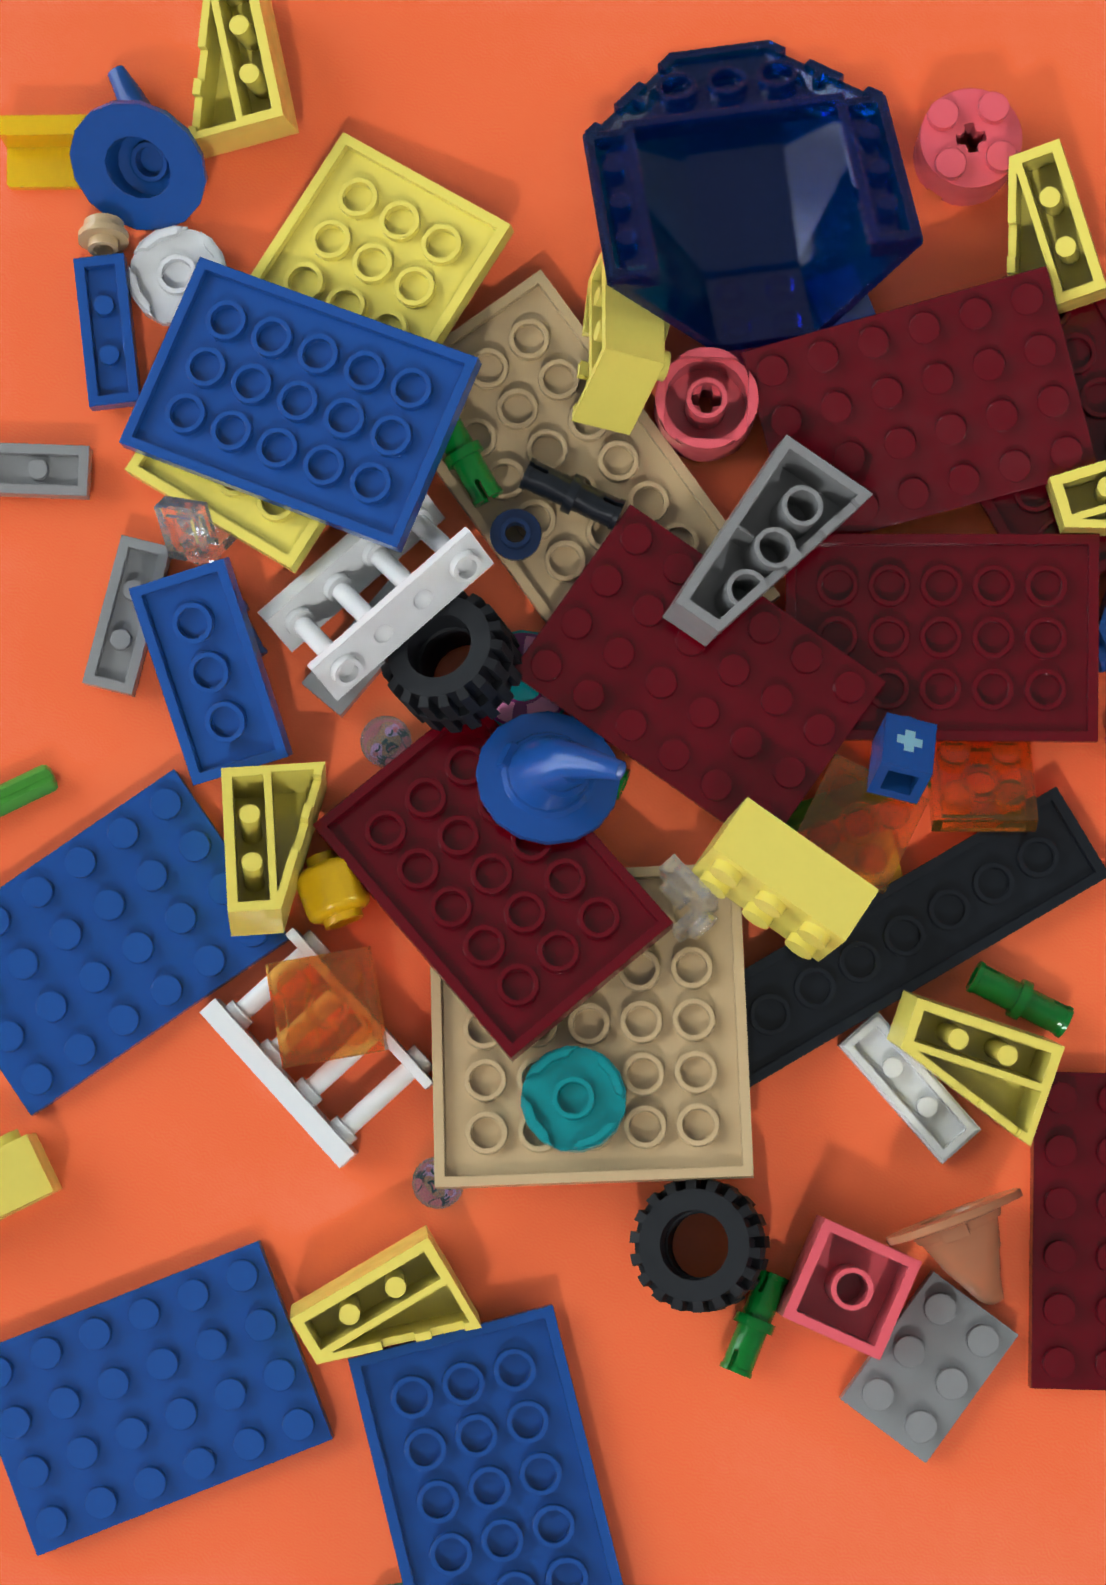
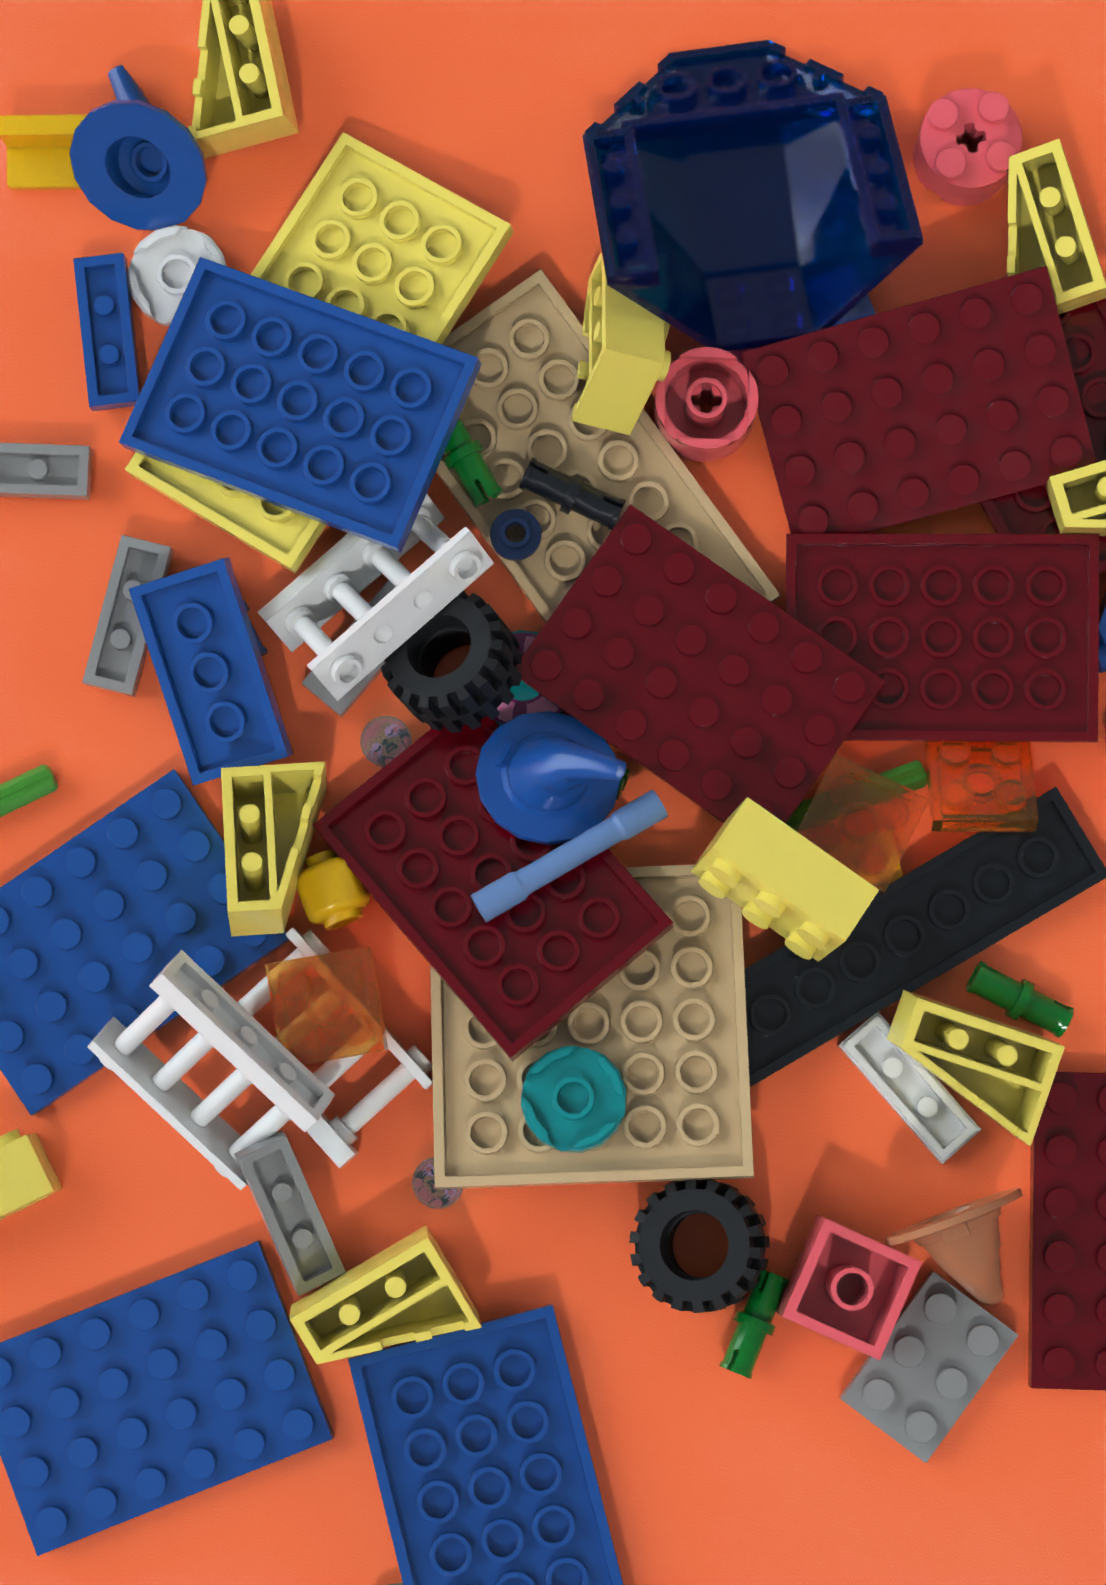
tan plate [78,213,129,256] -> none
clear bracket [154,496,236,565] -> none
clear bracket [659,853,719,943] -> none
light grey wedge [663,434,873,647] -> none
blue brick [866,712,937,804] -> none
none -> white fence [87,950,335,1191]
none -> light grey plate [234,1130,346,1296]
none -> medium blue piece [470,789,668,923]

